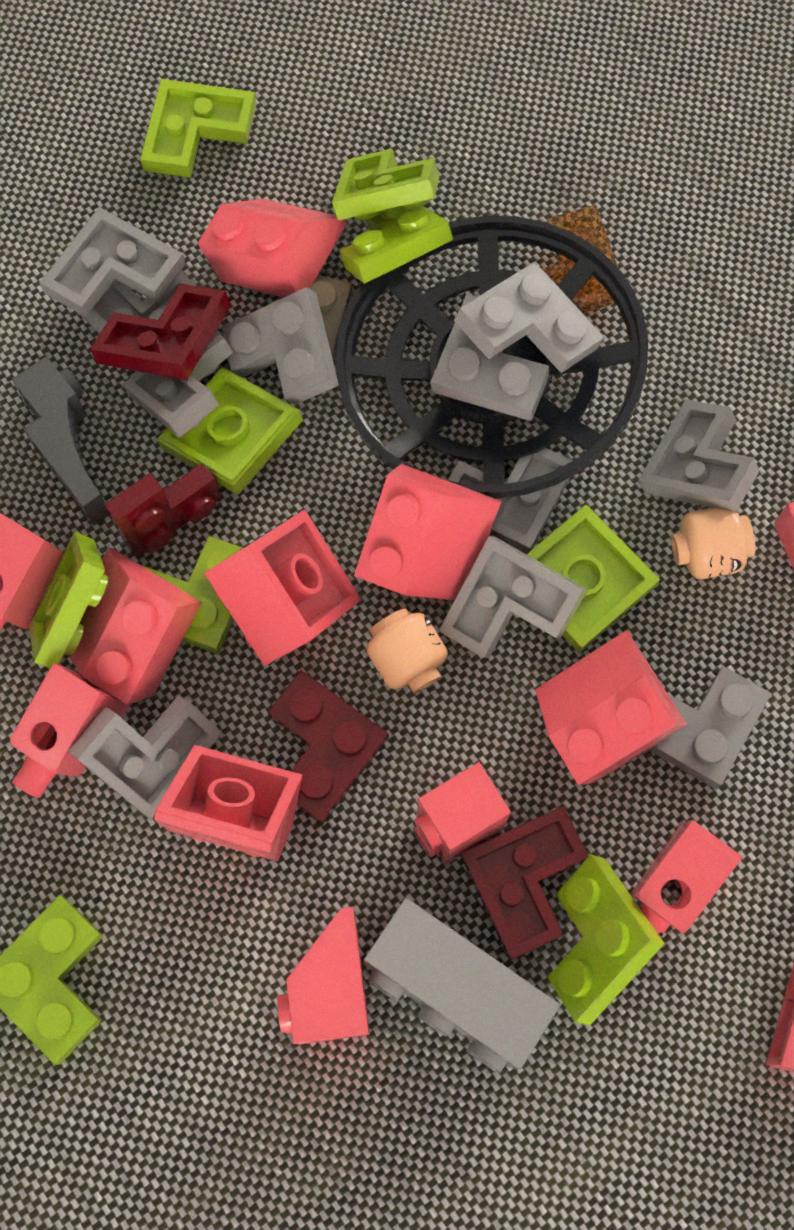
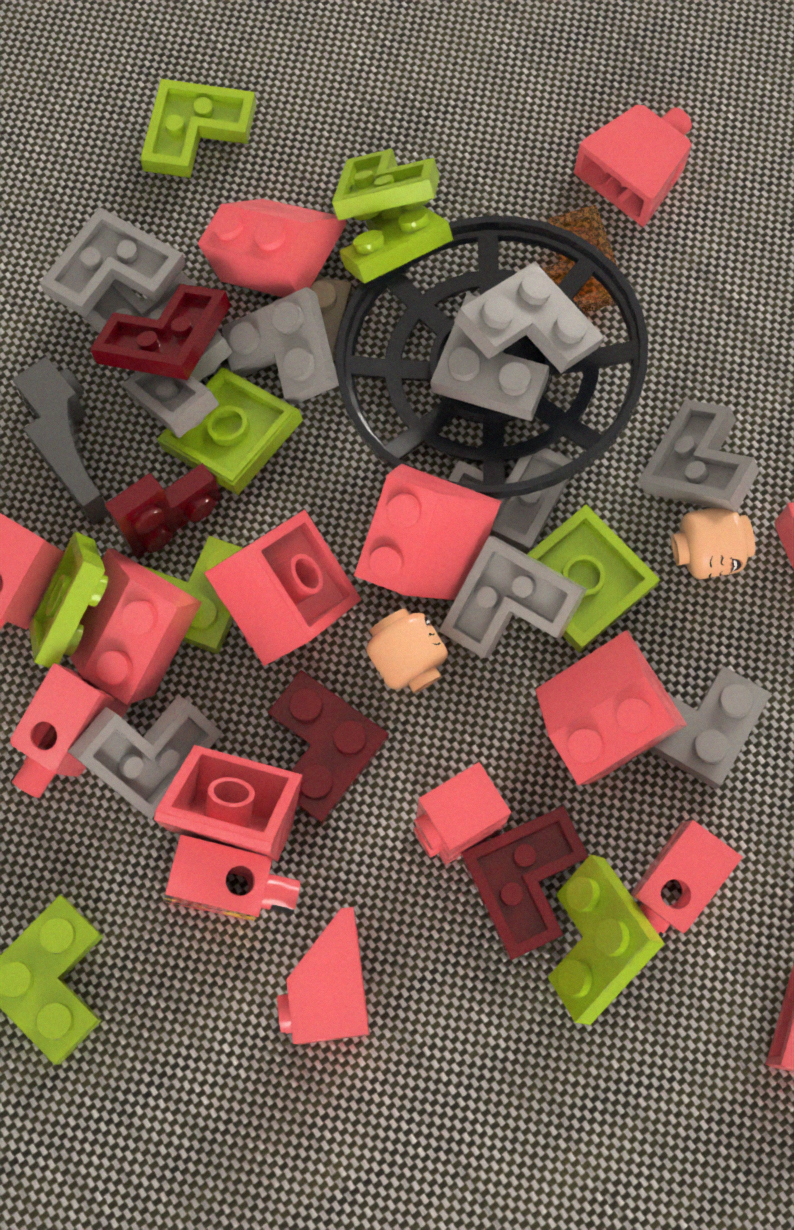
light grey brick [364,898,561,1073] -> none
none -> coral torso [163,835,301,921]
none -> coral torso [574,105,692,227]

